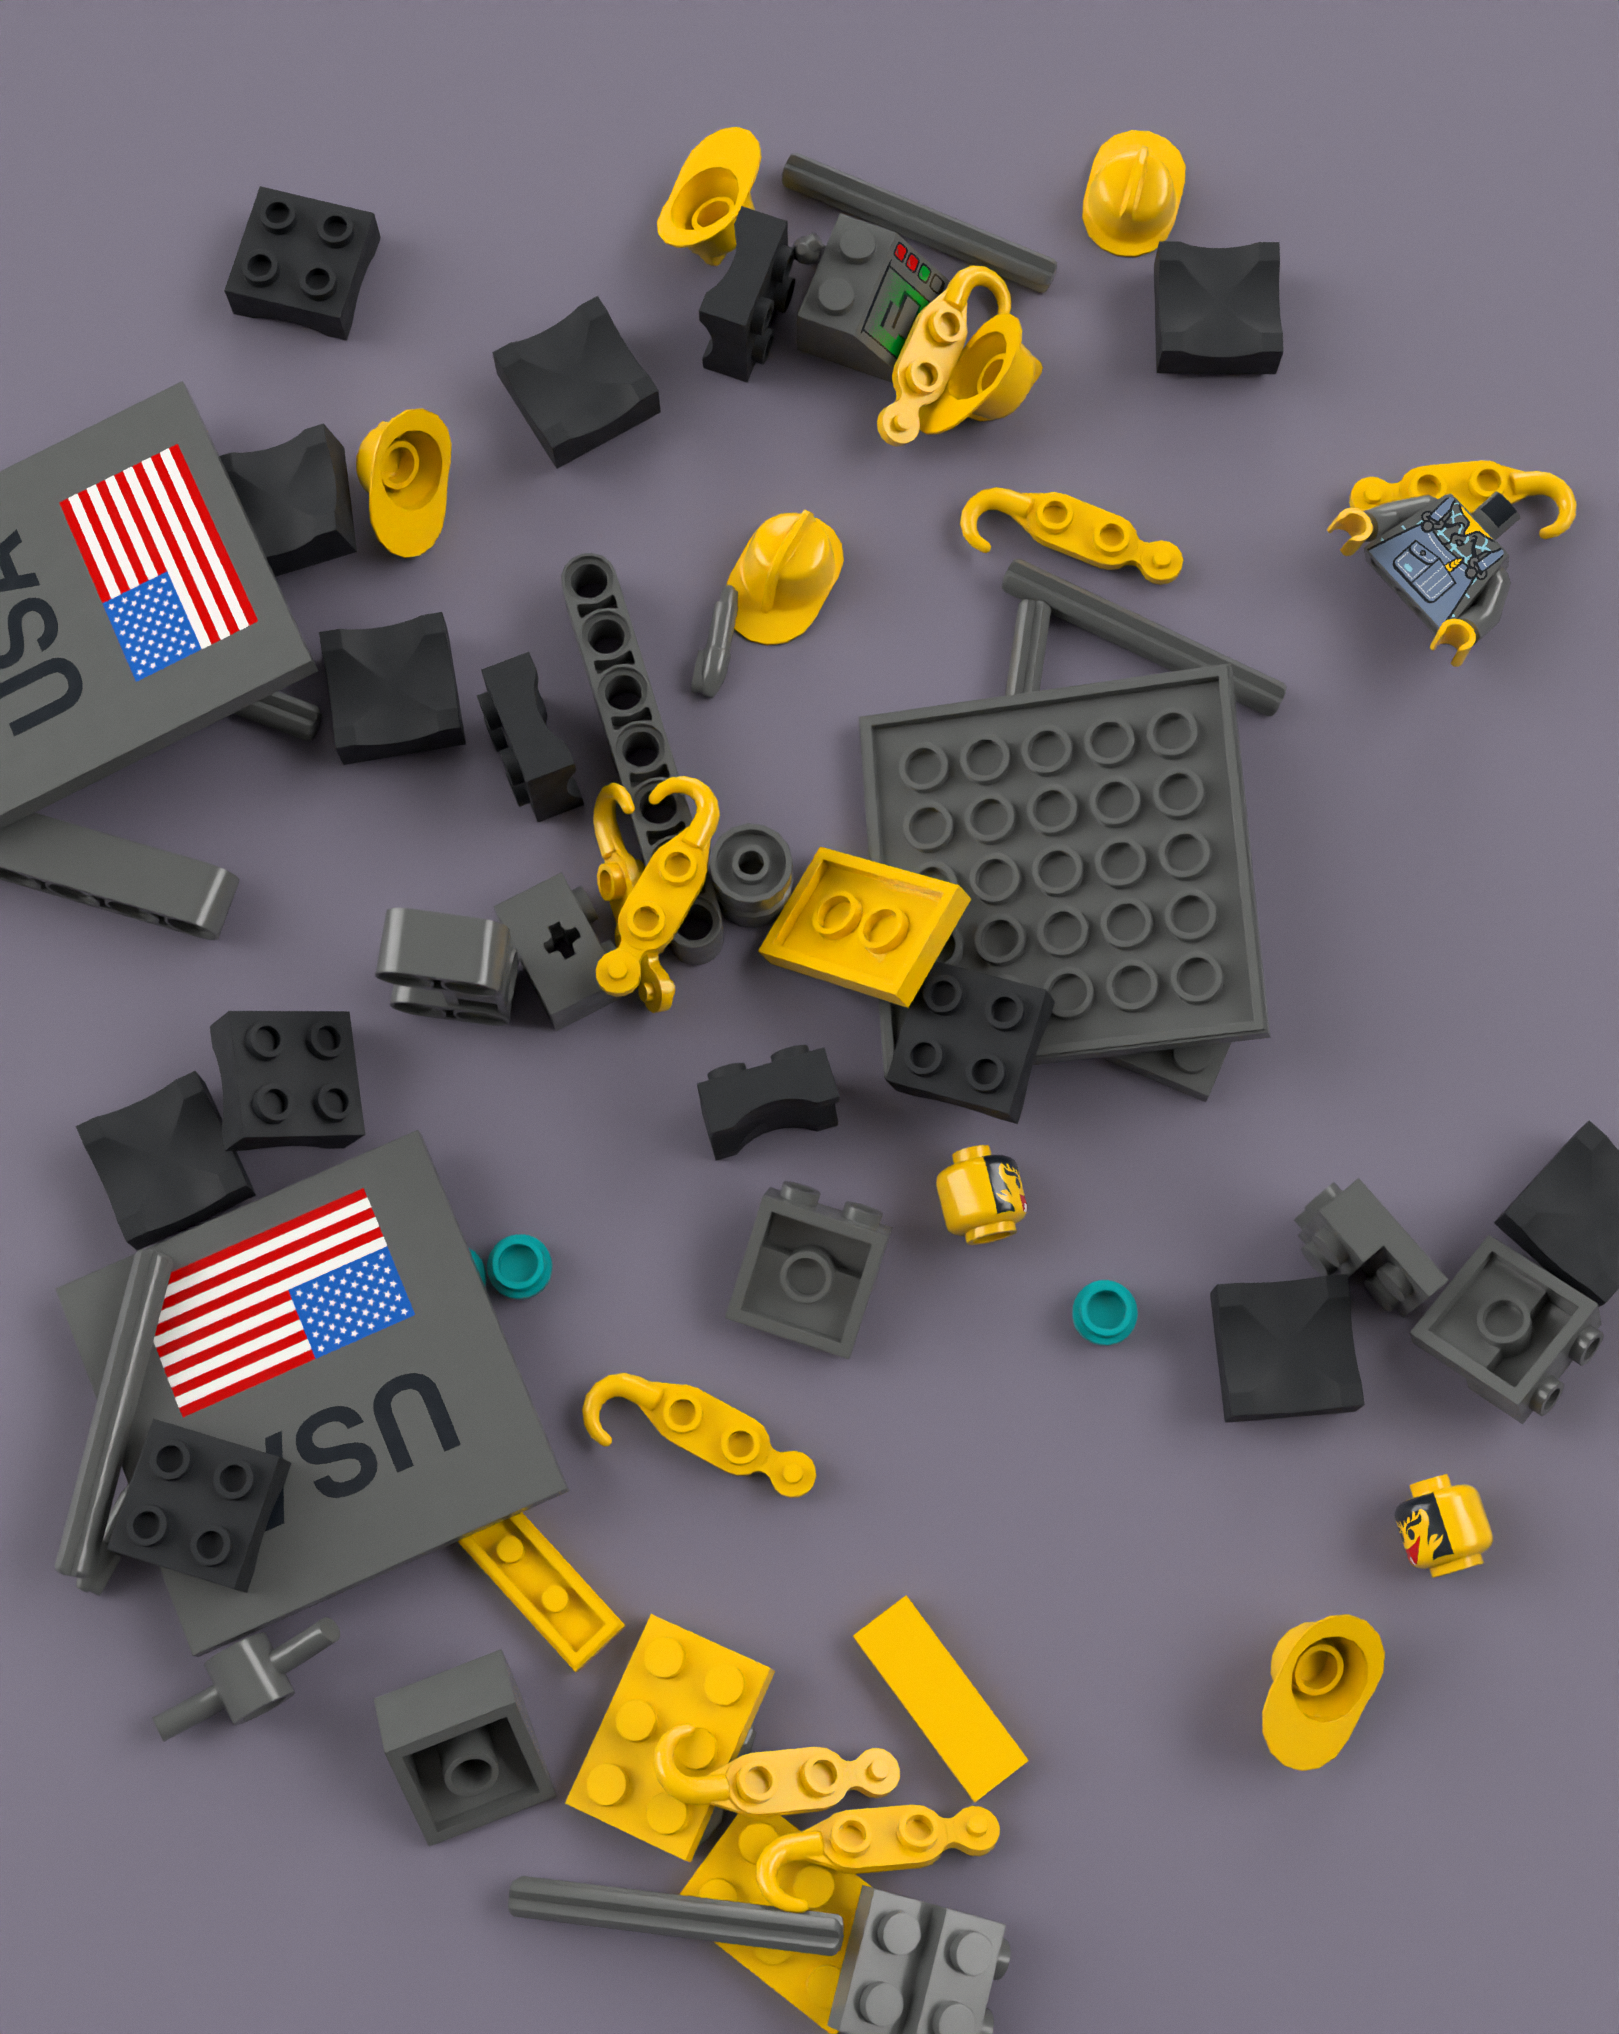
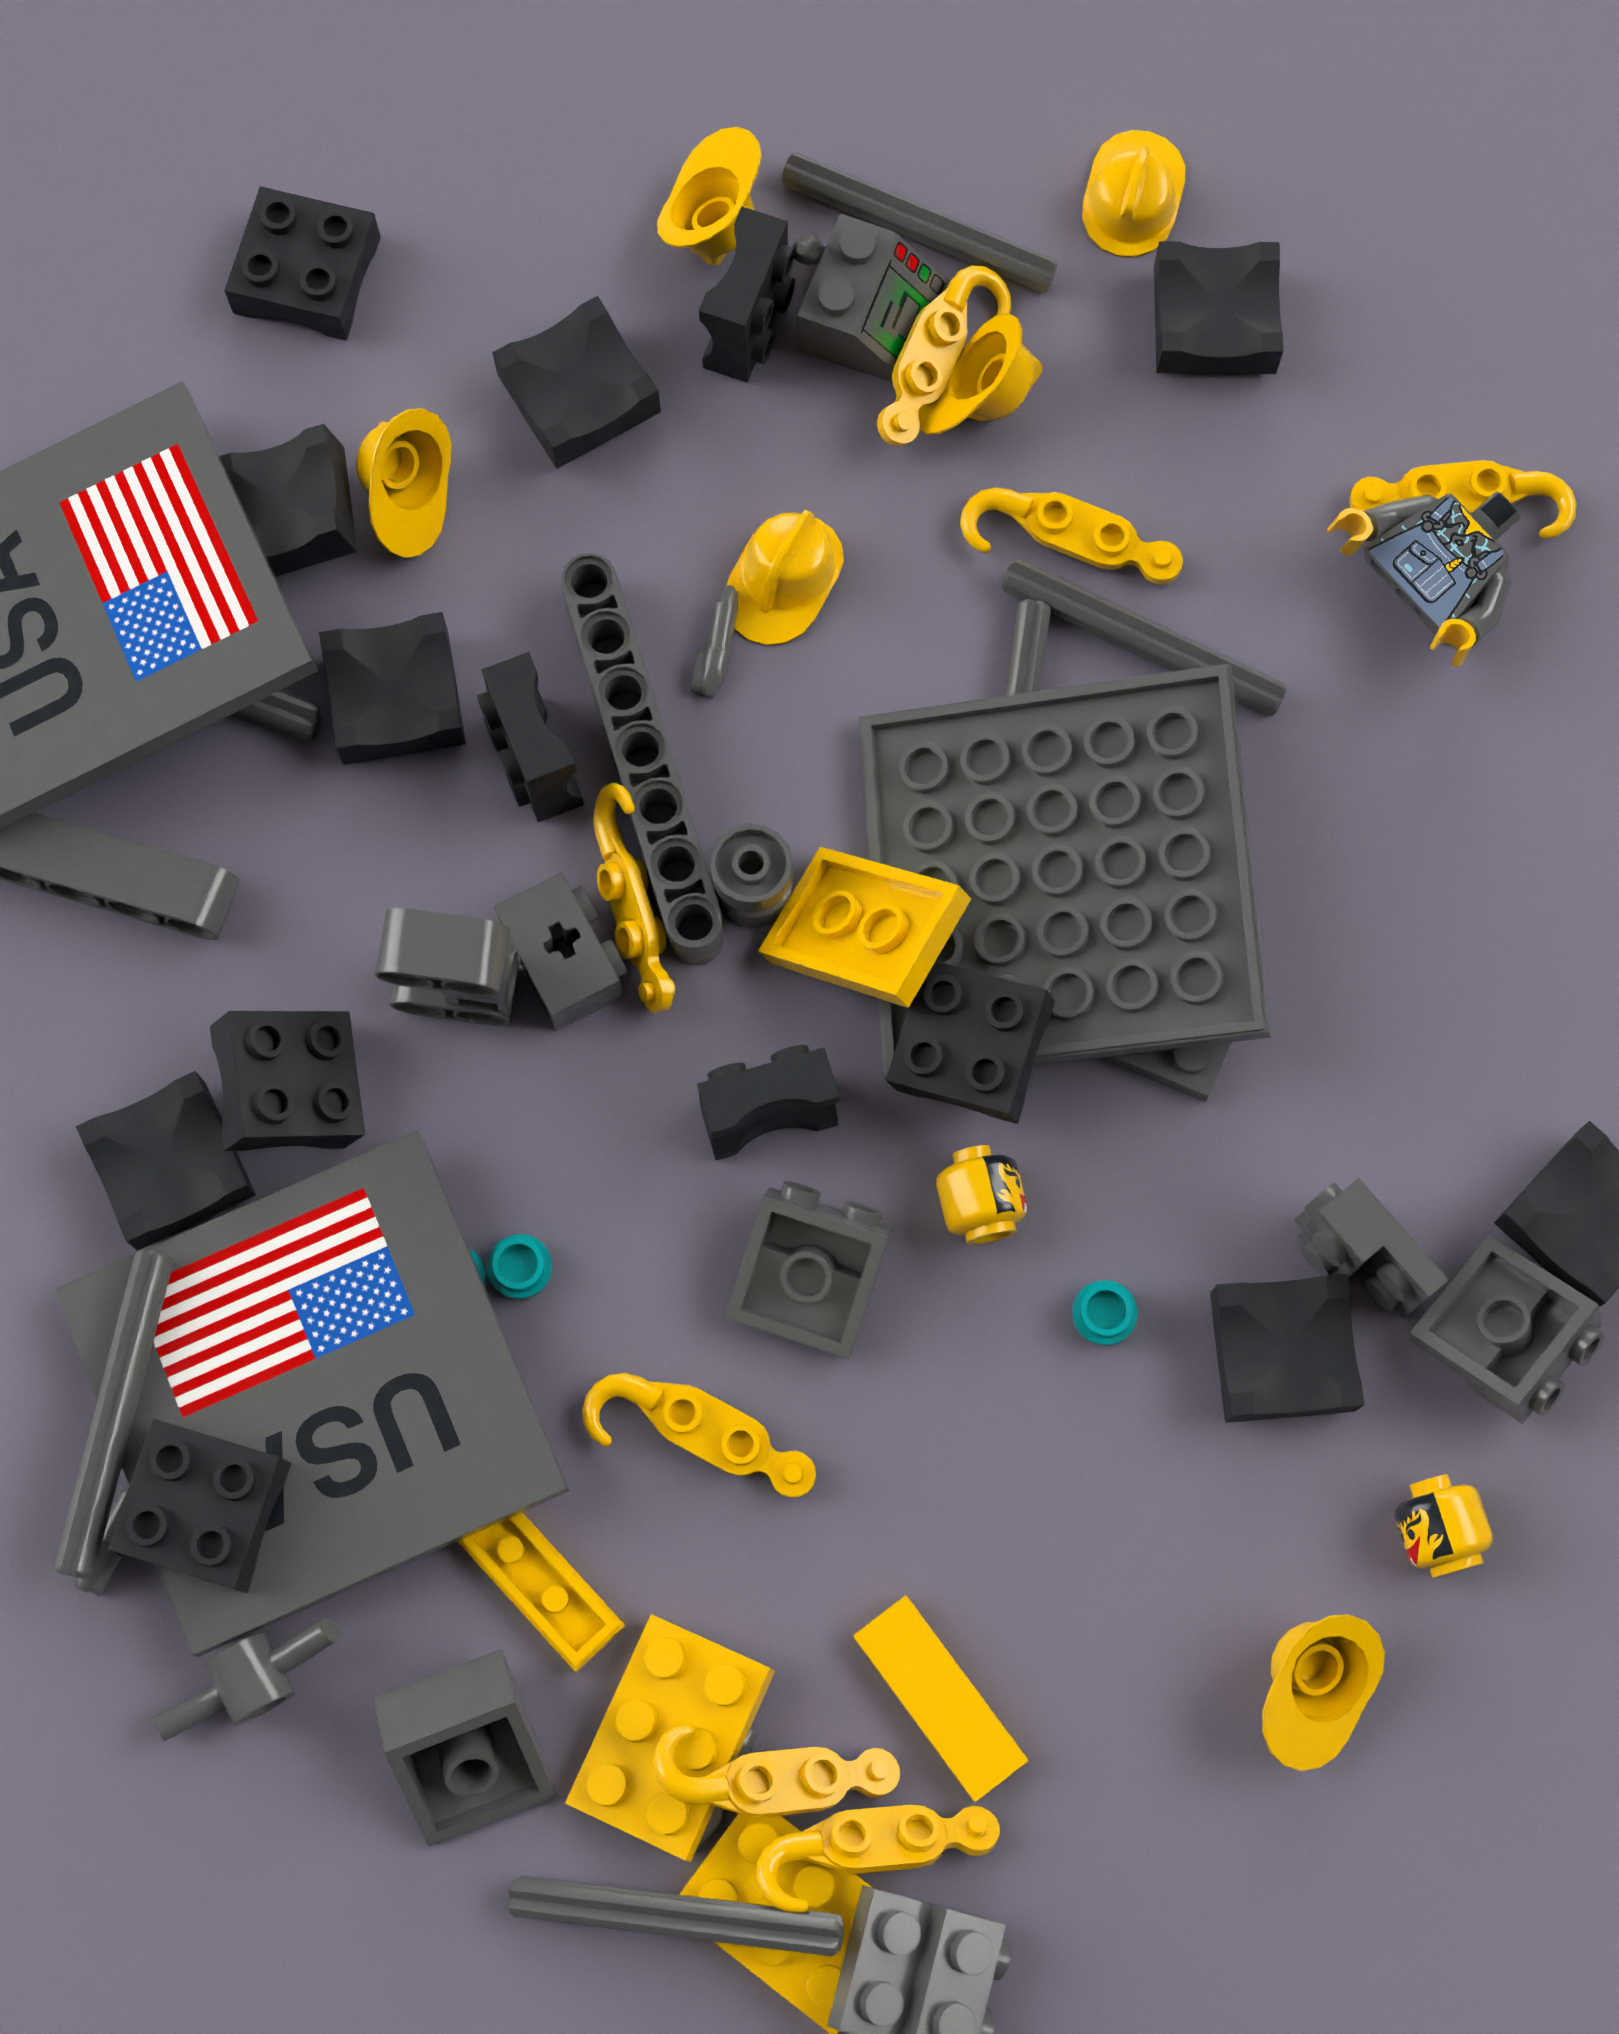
yellow piece [596,776,720,997] -> none

